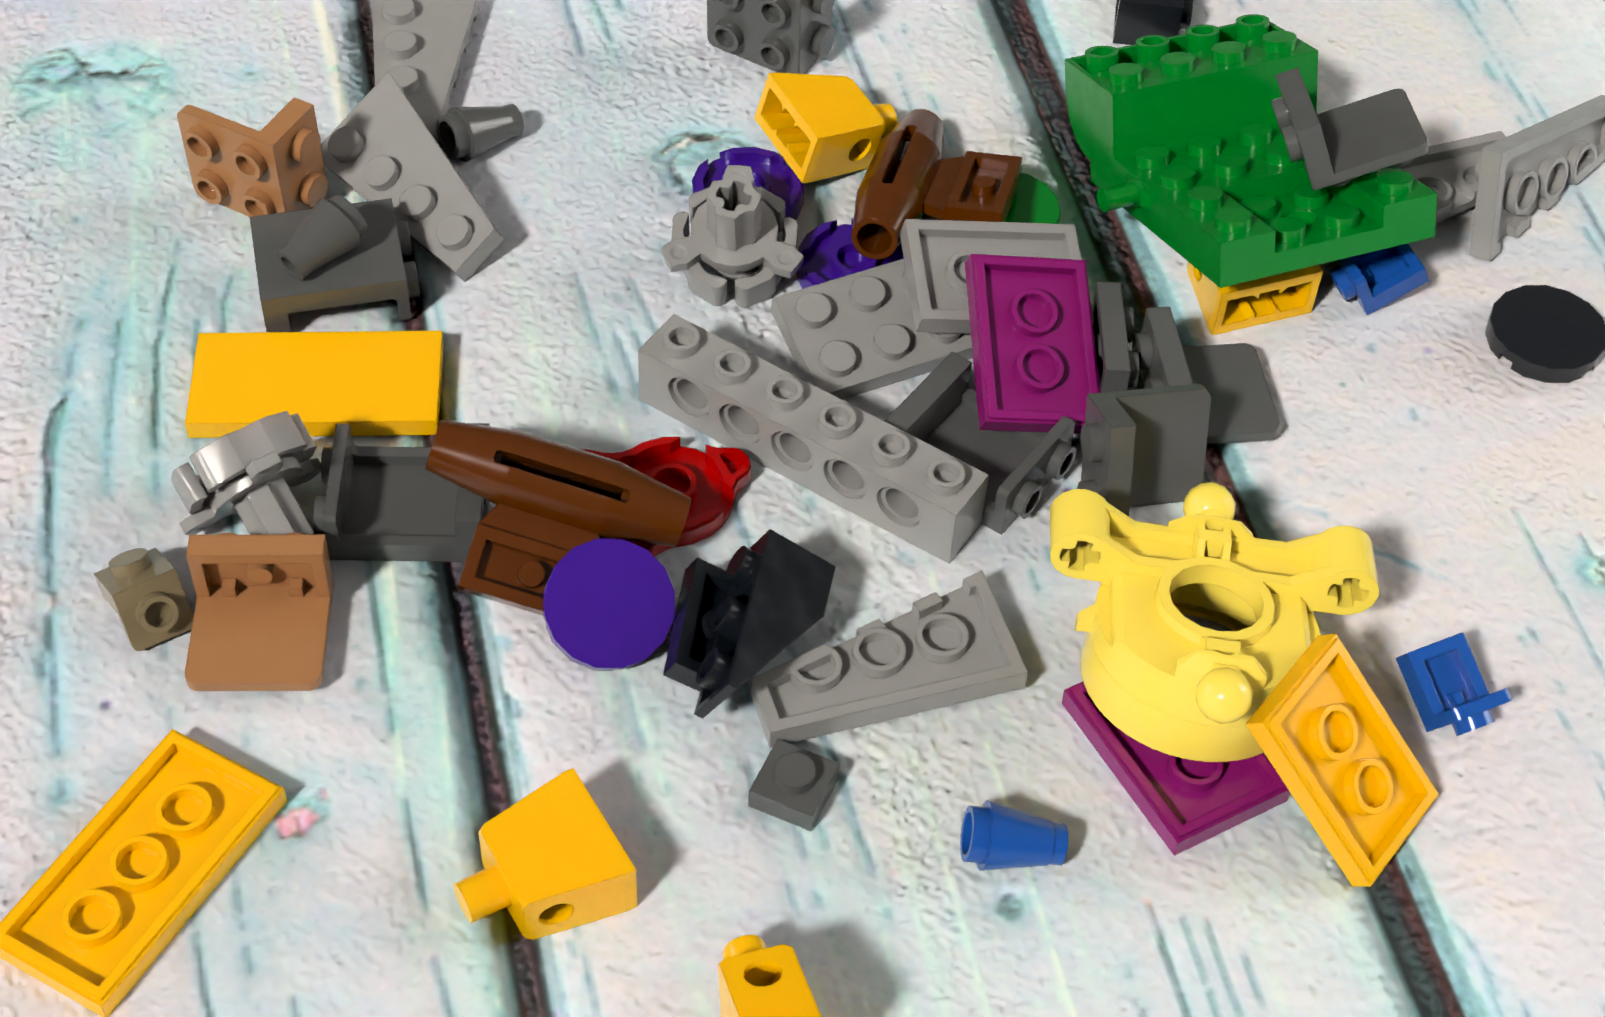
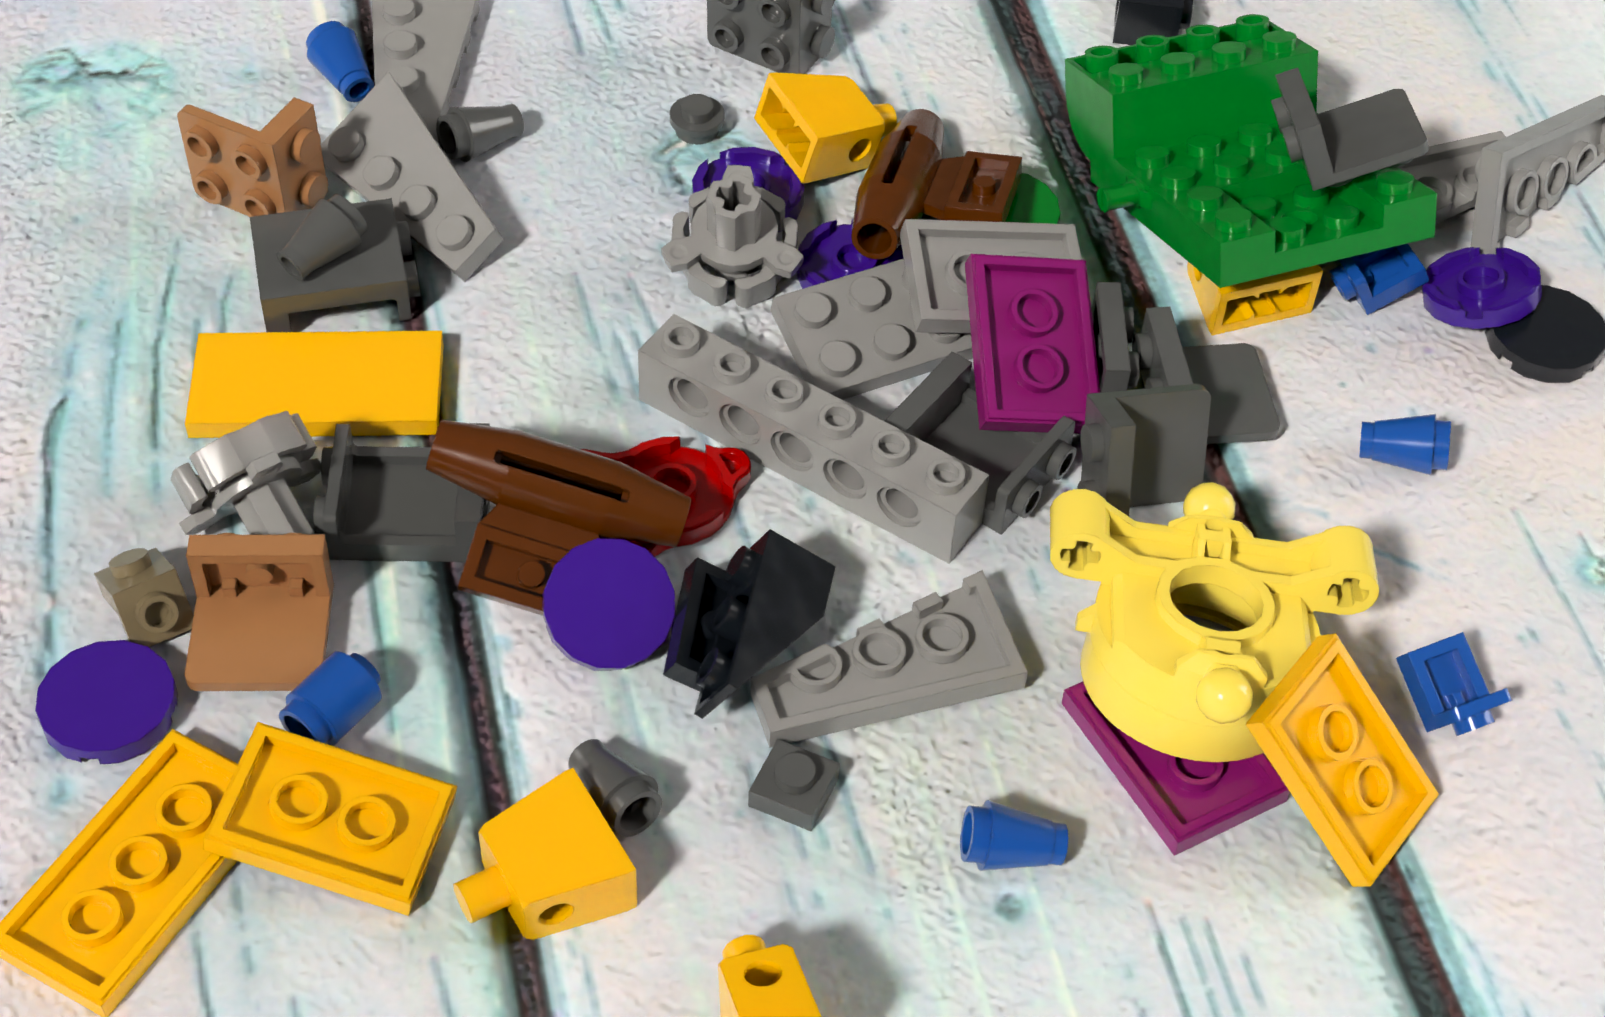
none -> dark purple tile [35,640,178,765]
none -> yellow tile [203,722,457,916]
none -> blue brick [279,651,382,746]
none -> blue cone [306,21,374,102]
none -> dark grey cone [568,739,662,837]
none -> dark grey plate [669,94,725,145]
none -> blue cone [1359,414,1451,475]
none -> dark purple tile [1422,247,1542,329]

